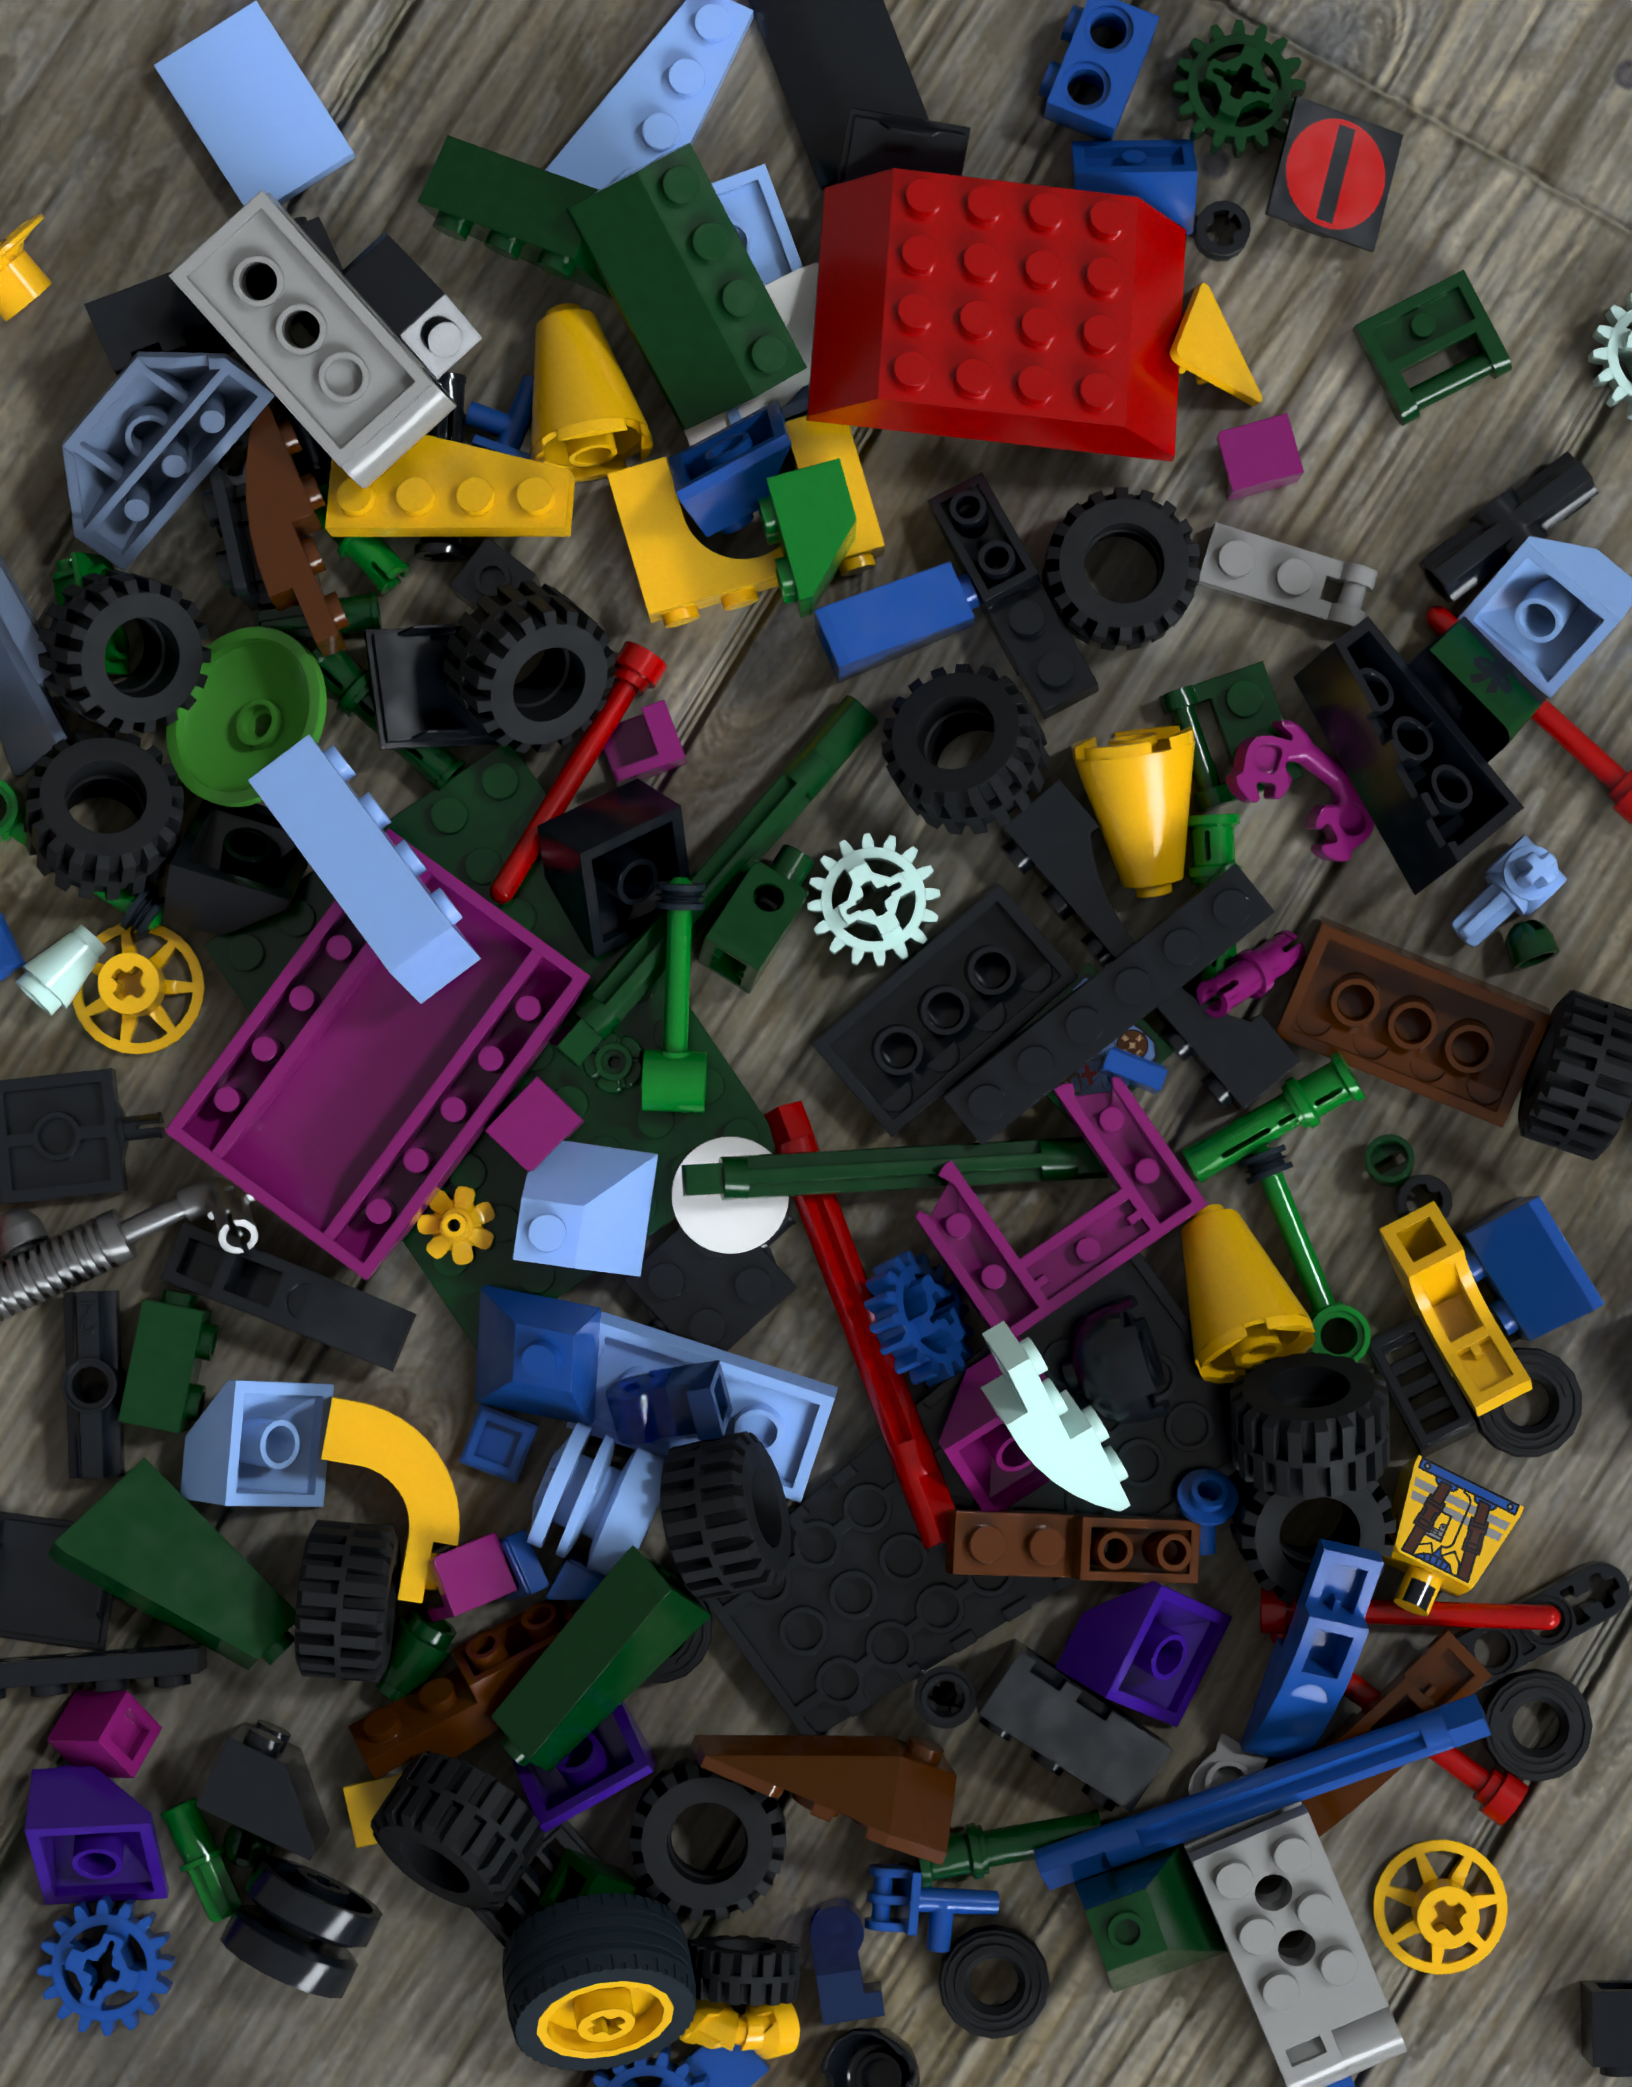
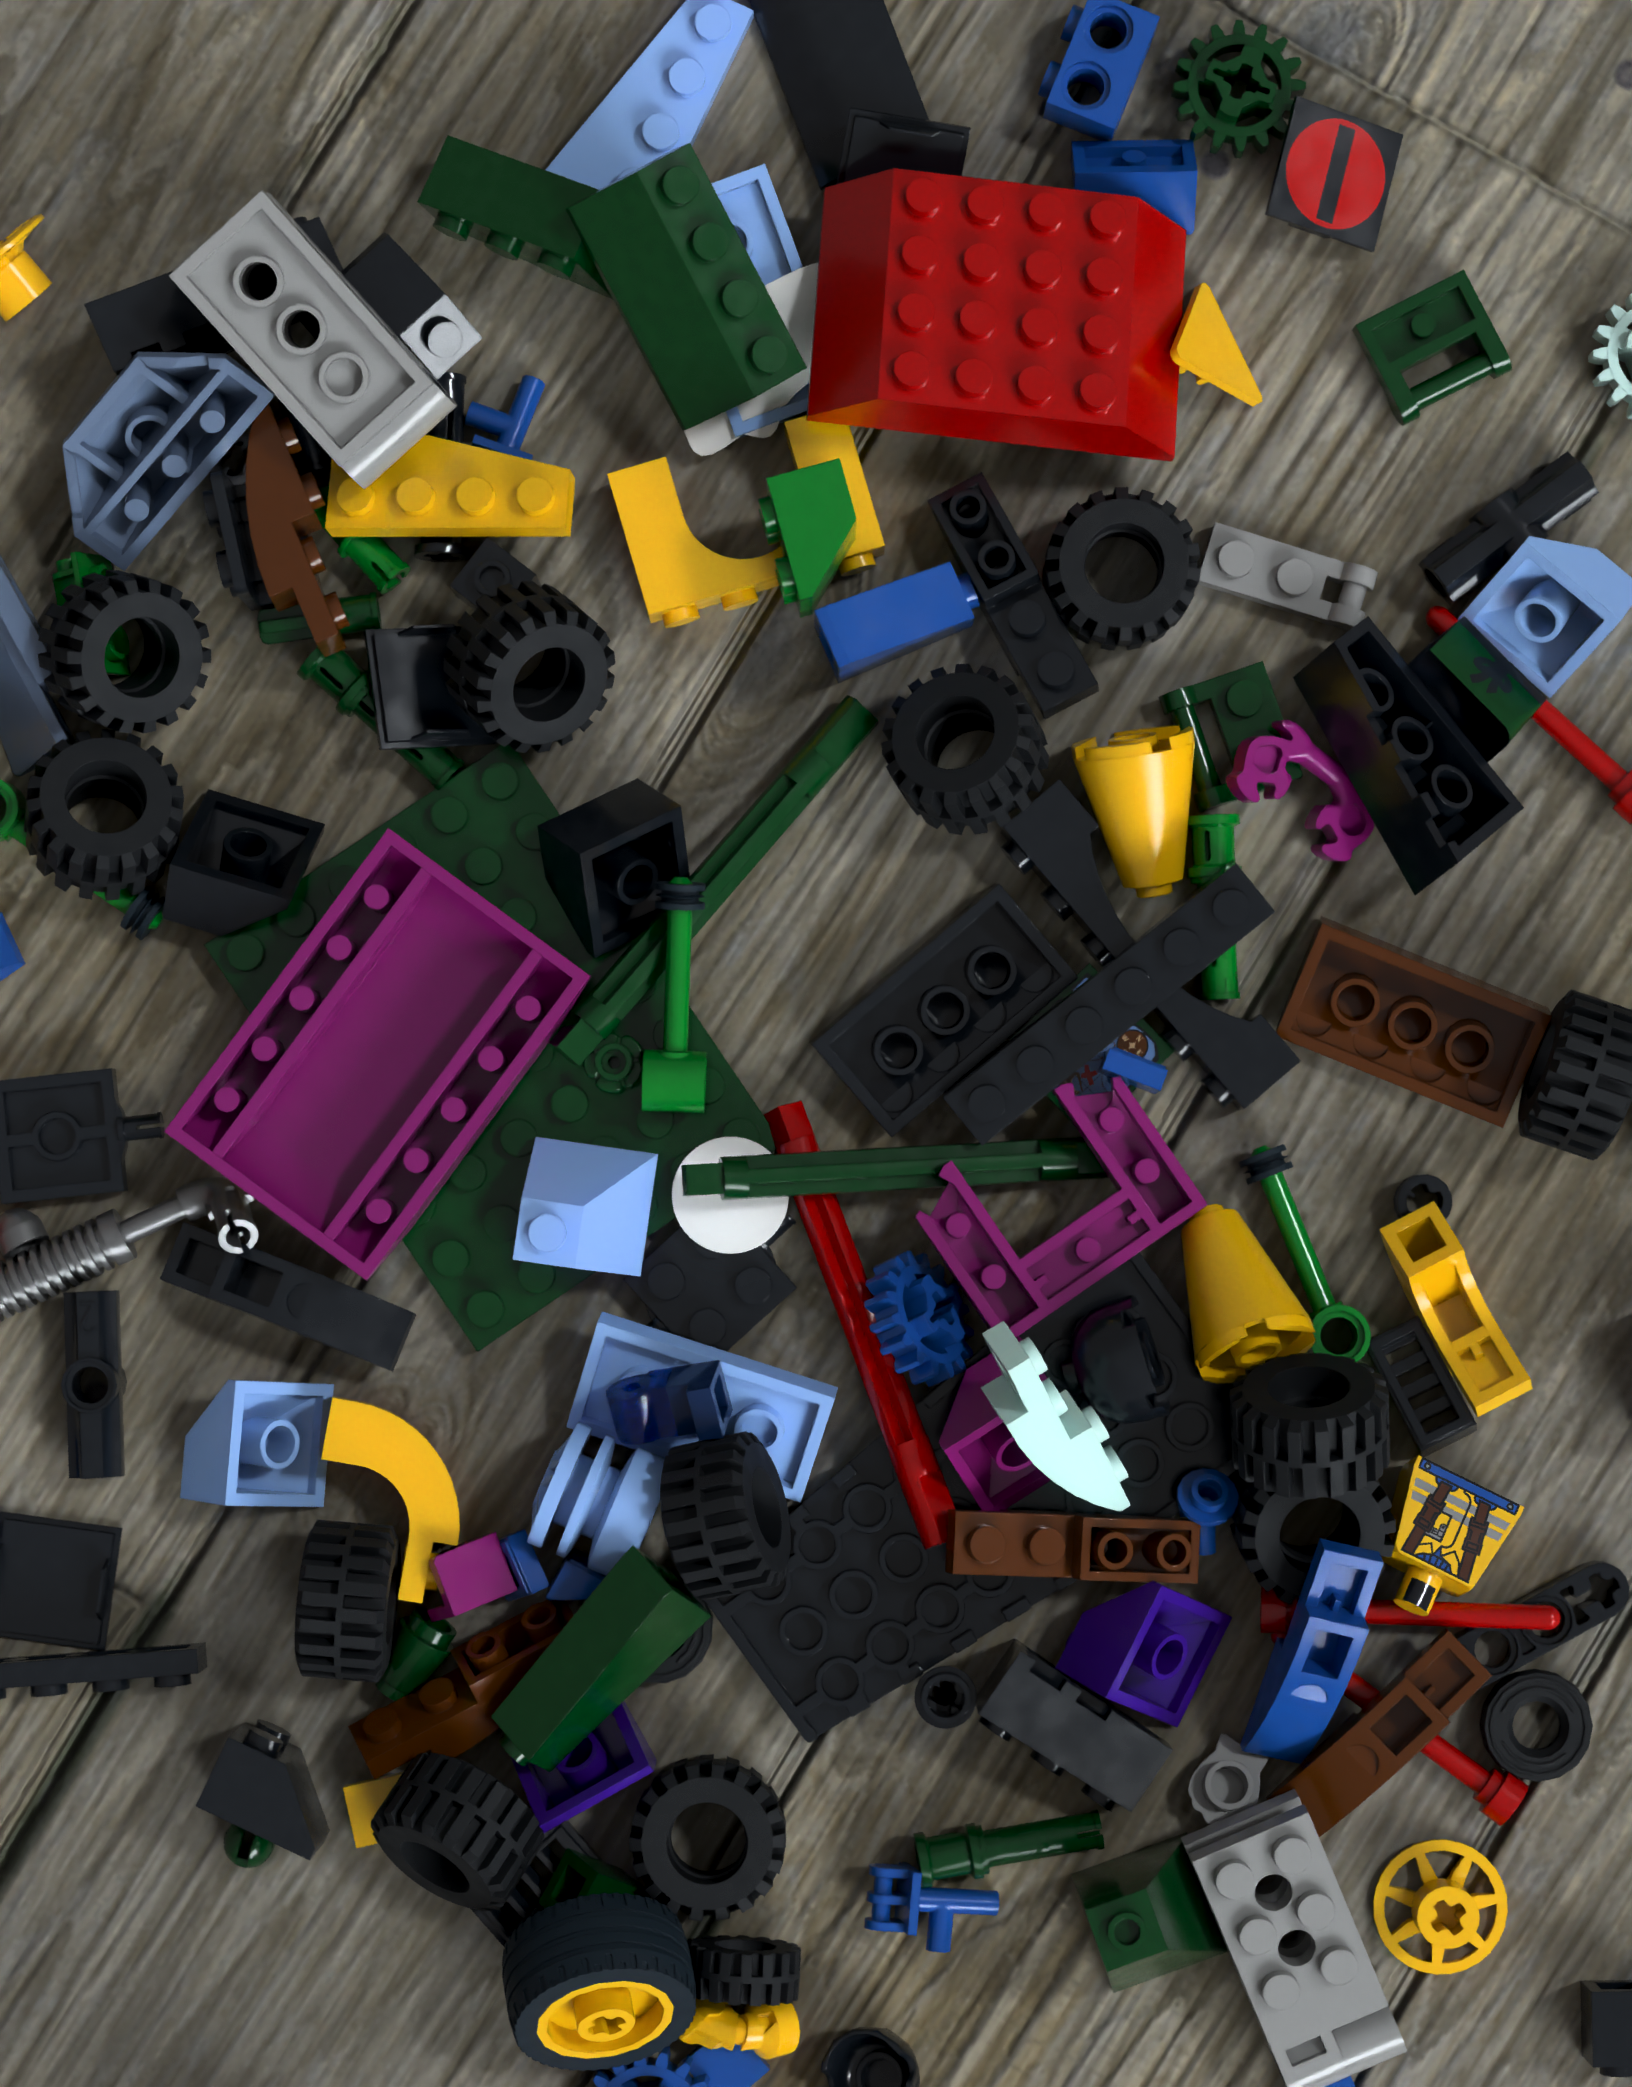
light aqua cone [16,924,107,1016] -> none
dark purple slope [25,1765,169,1905] -> none
blue gear [37,1895,176,2036] -> none
magenta panel [47,1690,162,1778] -> none
dark green slope [48,1457,296,1670] -> none
yellow wheel [72,924,205,1054] -> none
dark green brick [118,1289,219,1433] -> none
light blue tile [154,1,356,206] -> none
green axle [160,1796,243,1922] -> none
bright green dish [166,626,327,807] -> none
black wheel [220,1855,382,1998] -> none
light blue wedge [248,734,481,1004] -> none
yellow plant [417,1186,496,1265] -> none
blue tile [459,1404,539,1484] -> none
blue slope [475,1285,601,1426] -> none
magenta panel [485,1077,585,1171] -> none
red piece [489,641,667,904] -> none
yellow cone [530,303,654,482] -> none
magenta panel [604,700,687,787] -> none
blue slope [669,400,792,537] -> none
reddish brown wedge [691,1735,957,1865] -> none
dark green torso [698,844,814,994] -> none
light aqua gear [807,833,940,968] -> none
leg [810,1898,885,2025] -> none
black tyre [938,1924,1050,2039] -> none
blue piece [1034,1693,1491,1890] -> none
green pin [1182,1050,1366,1183] -> none
black bush [1193,201,1251,262] -> none
magenta pin [1196,930,1306,1018] -> none
magenta panel [1217,413,1304,501] -> none
dark green hinge [1365,1134,1414,1187] -> none
light blue axle [1451,834,1567,948] -> none
blue slope [1456,1196,1605,1341] -> none
black tyre [1470,1347,1582,1458] -> none
dark green hinge [1505,920,1560,970] -> none

